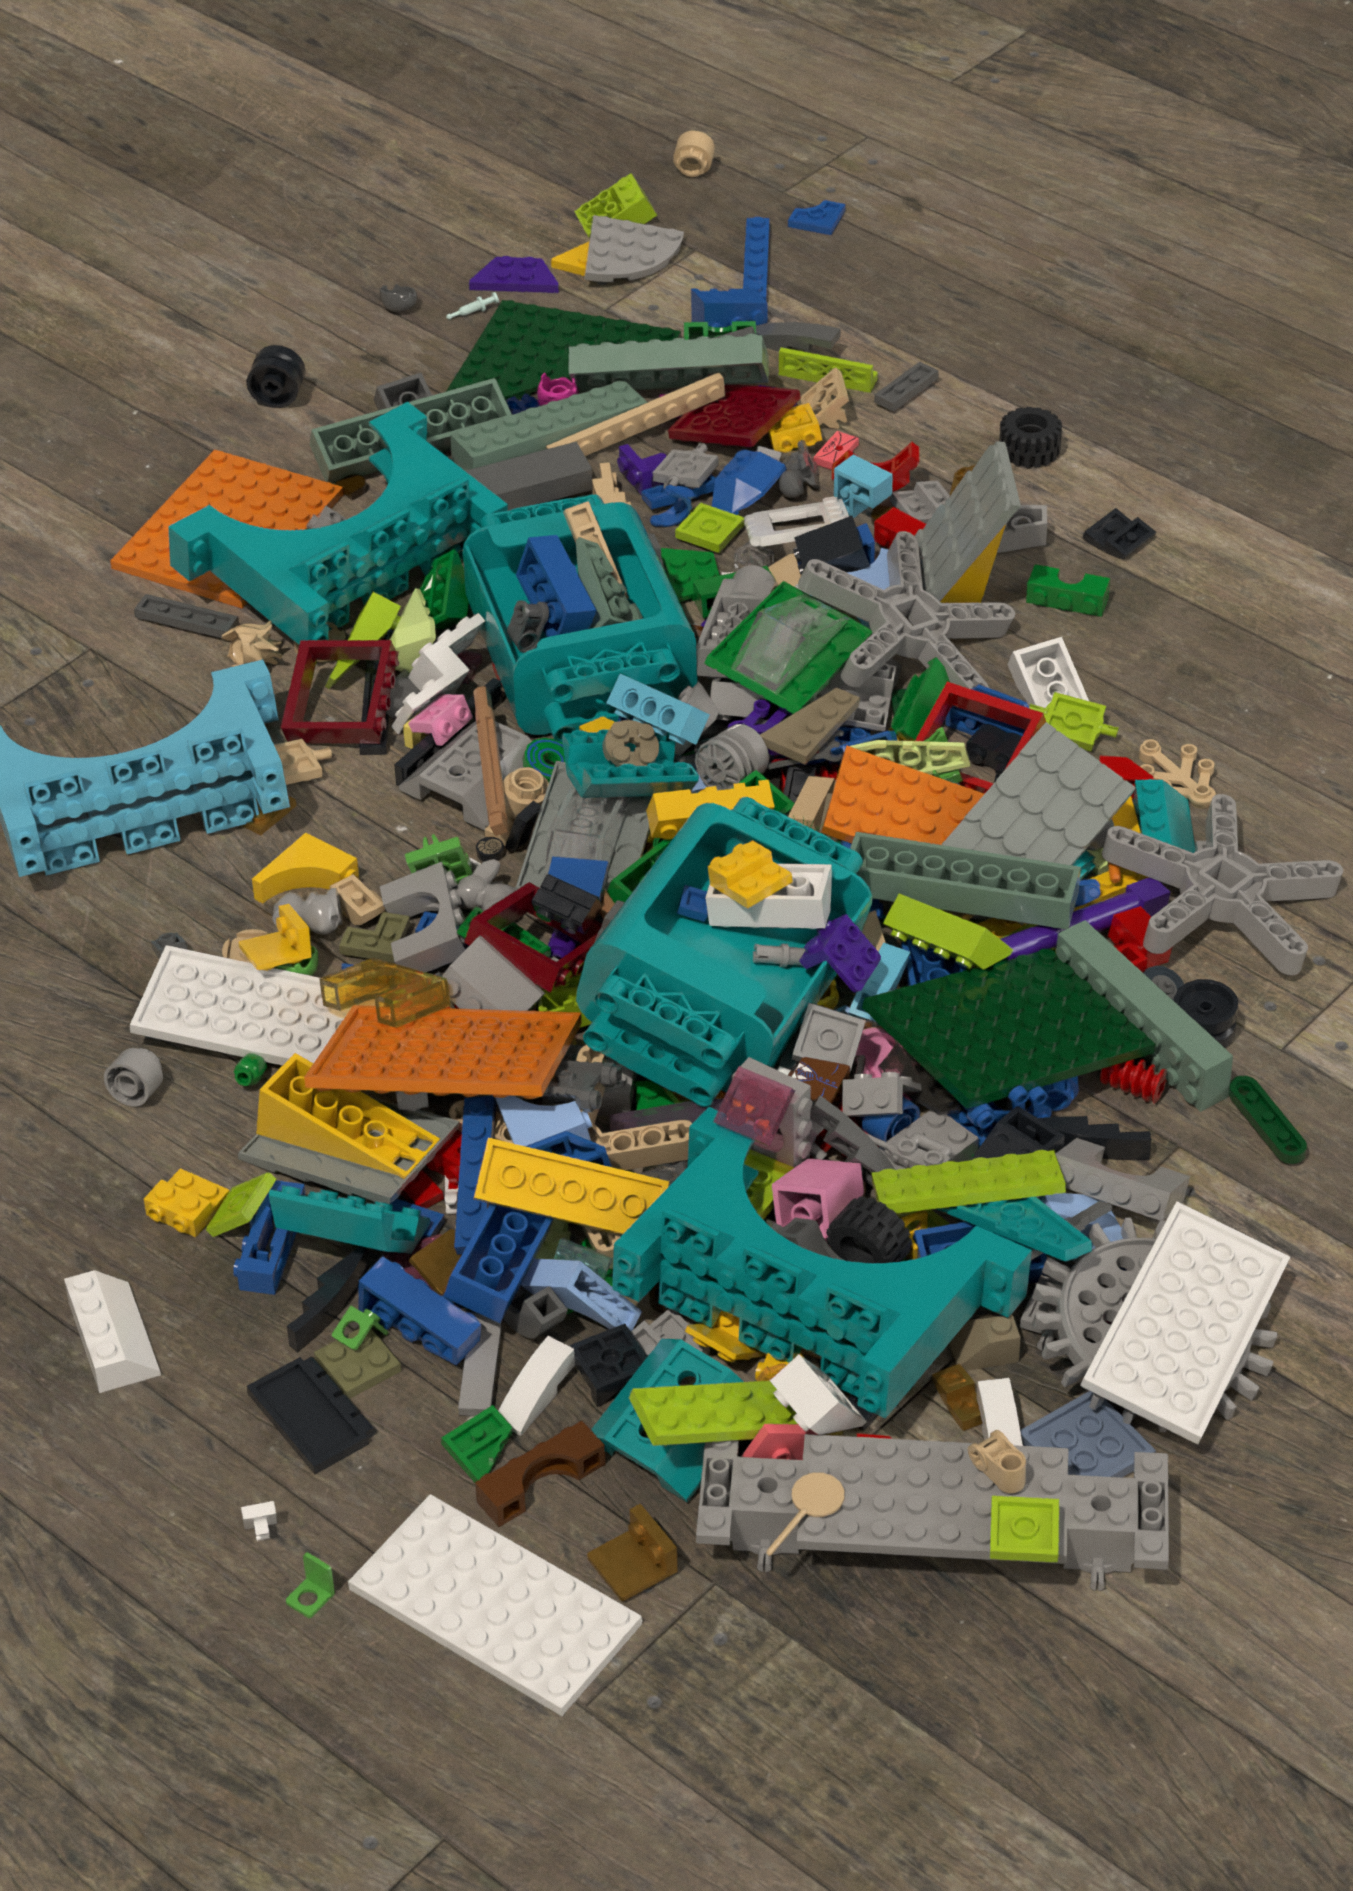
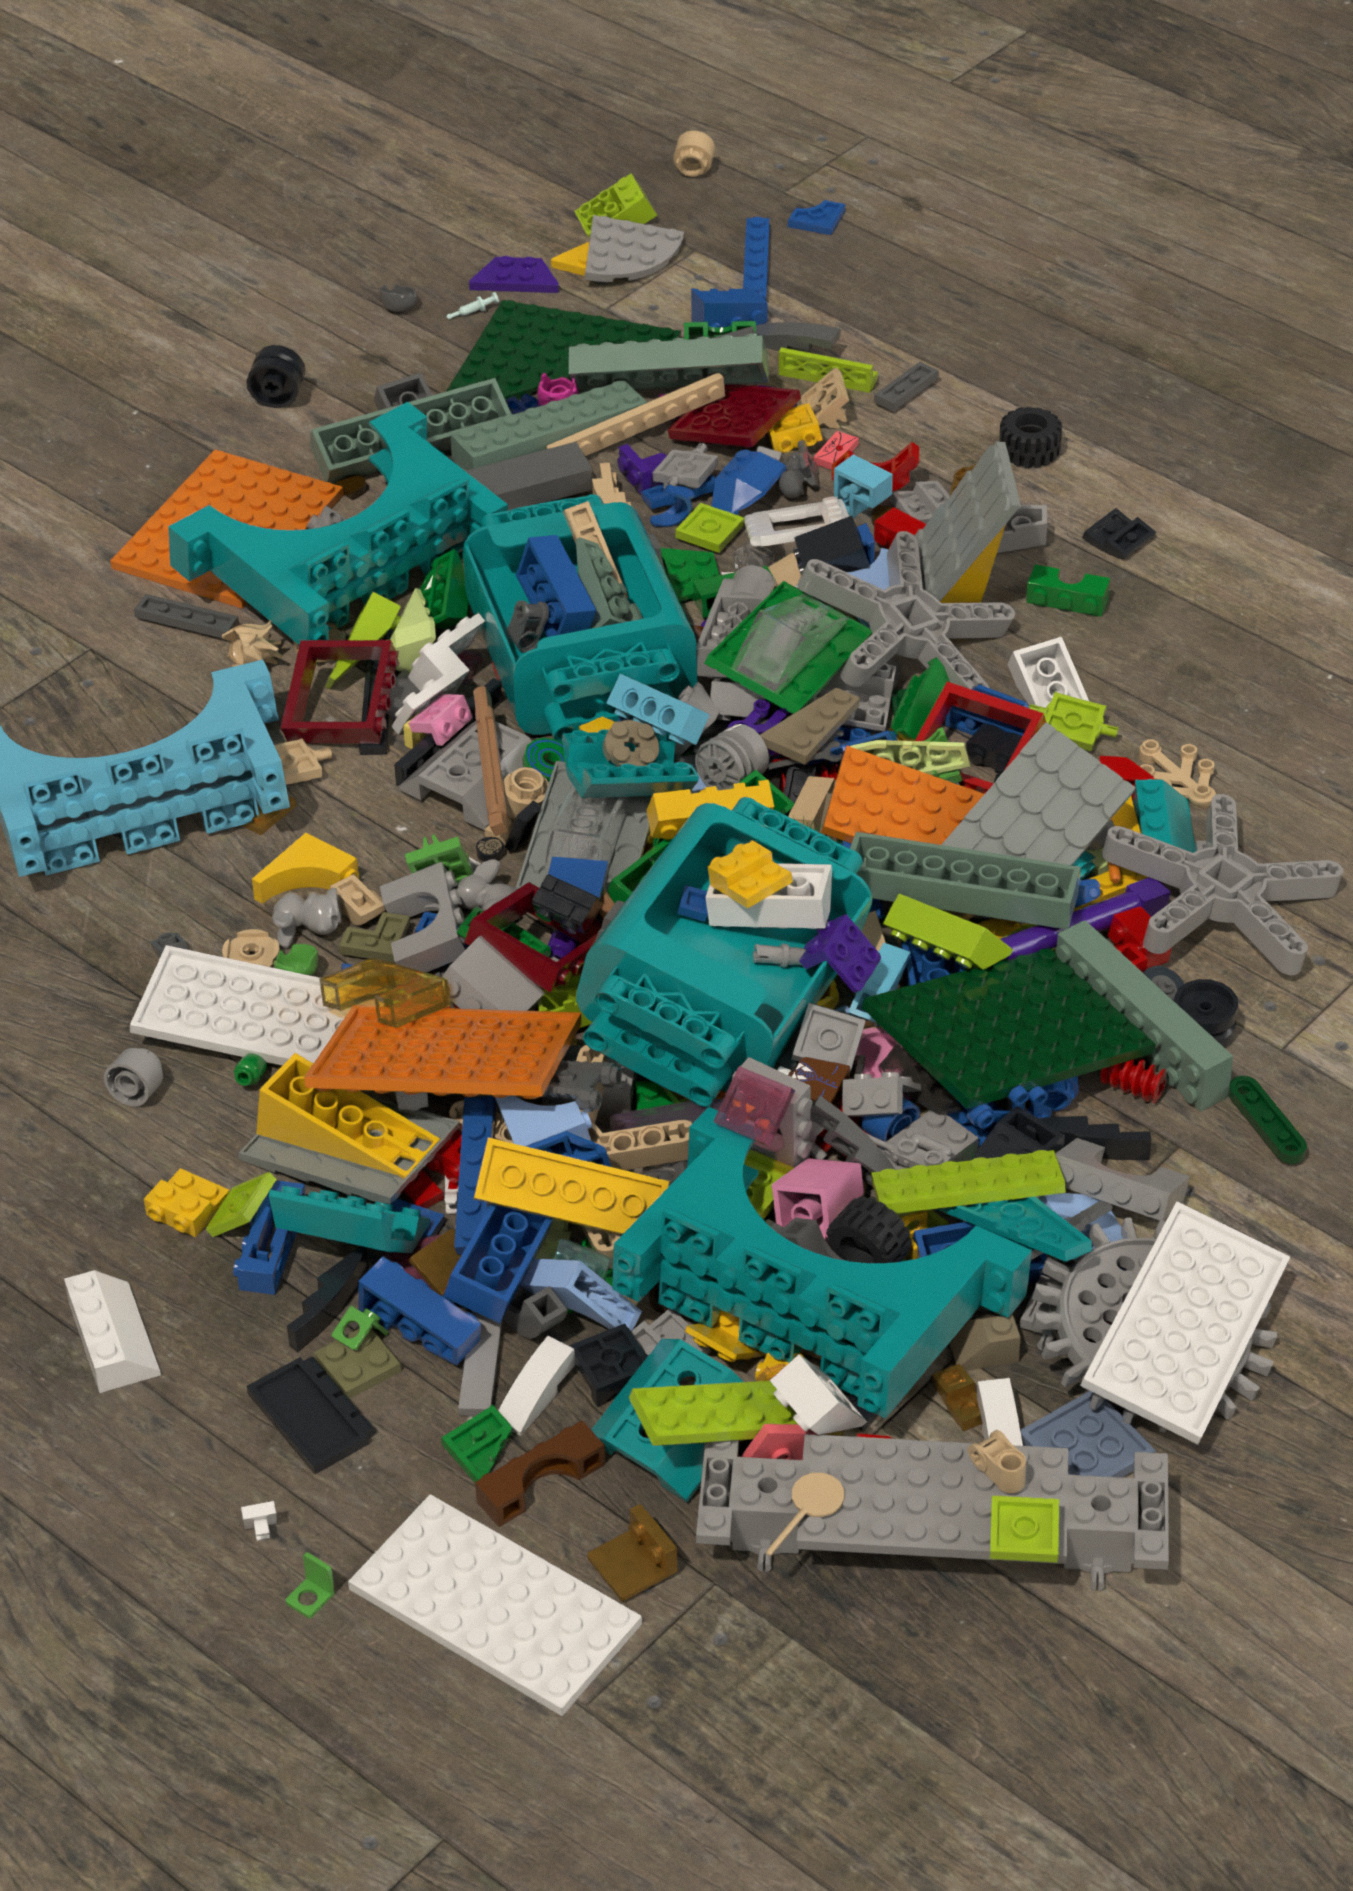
yellow bracket [239,904,312,971] -> none

